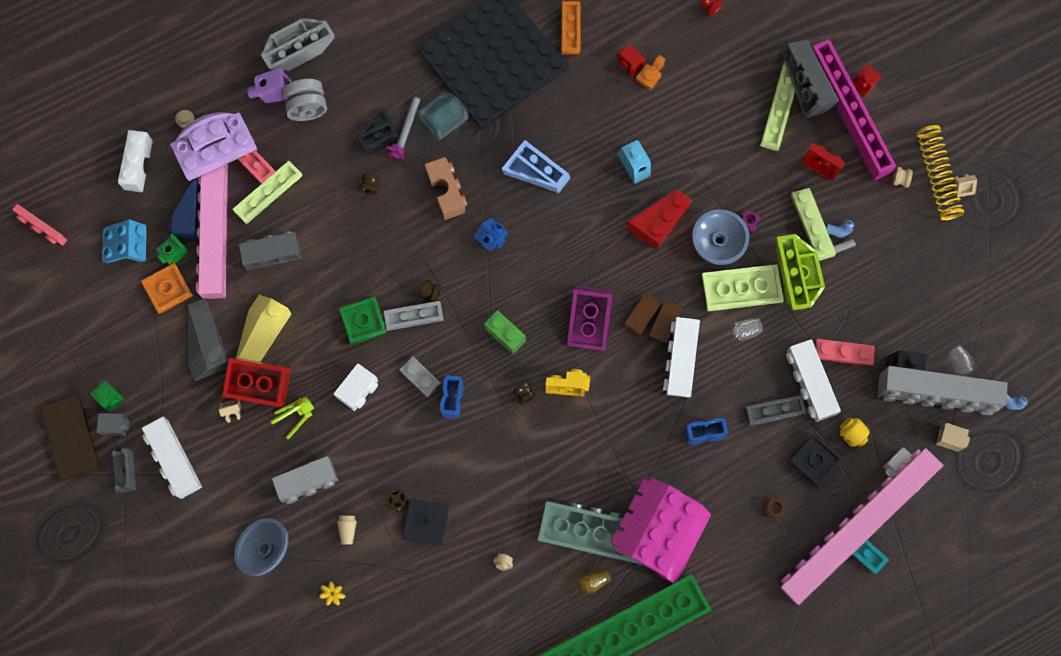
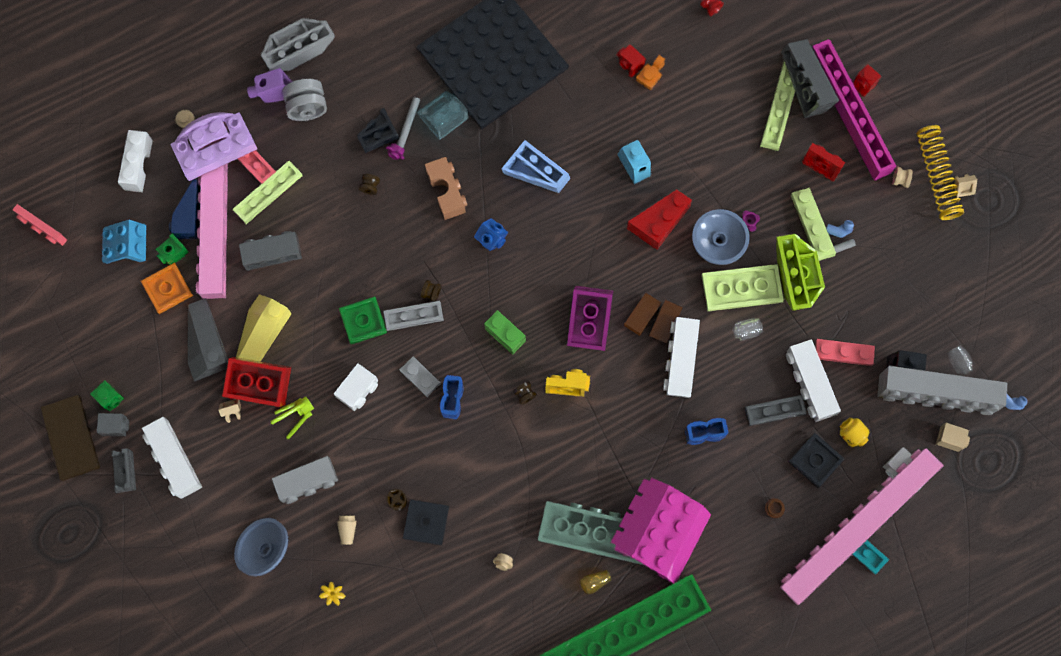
orange plate [562,1,580,54] -> none

